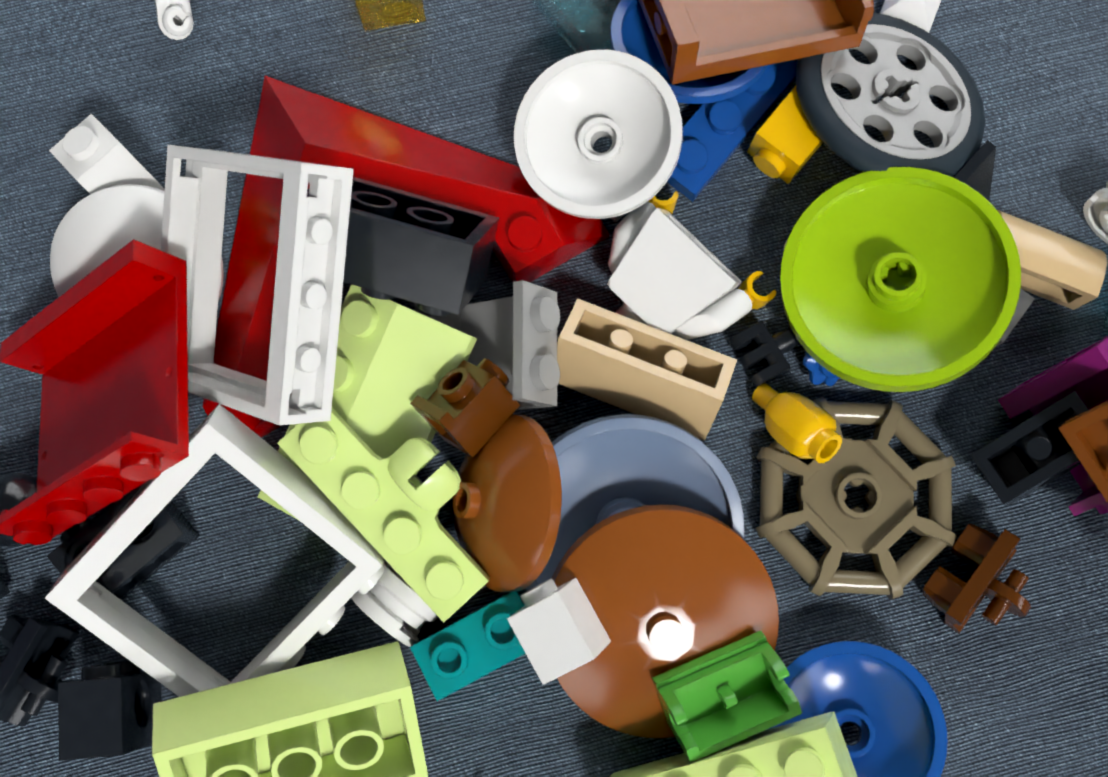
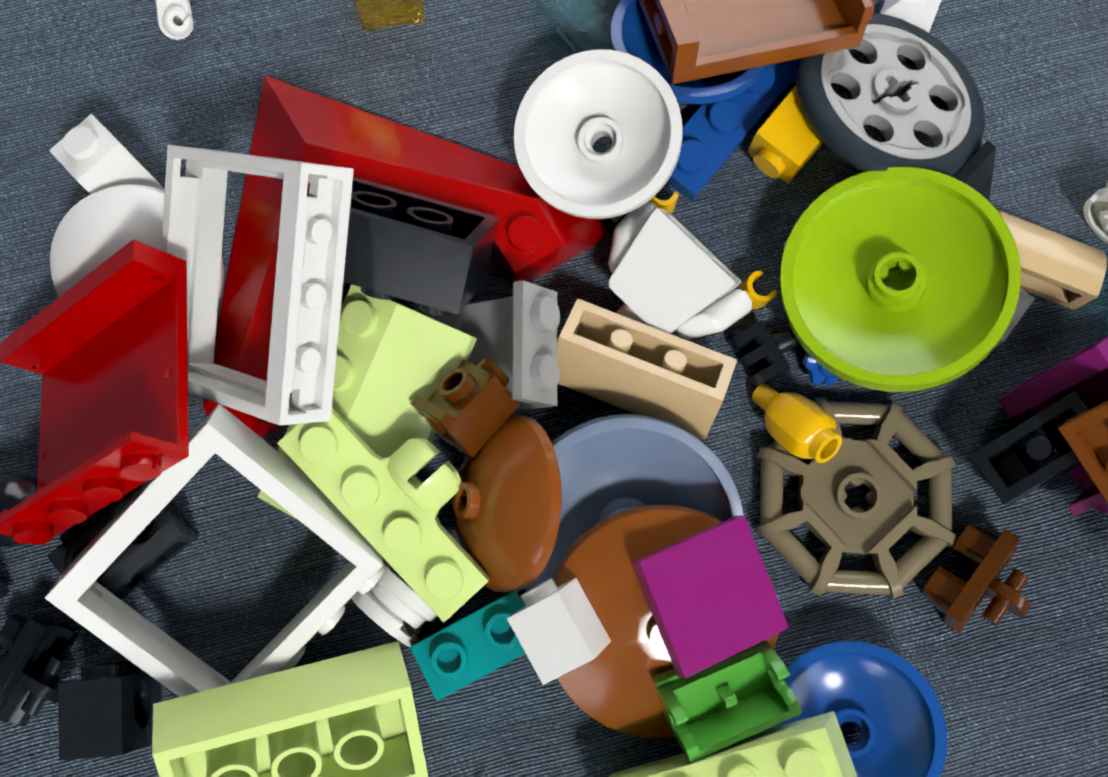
none -> magenta tile [632,515,789,679]

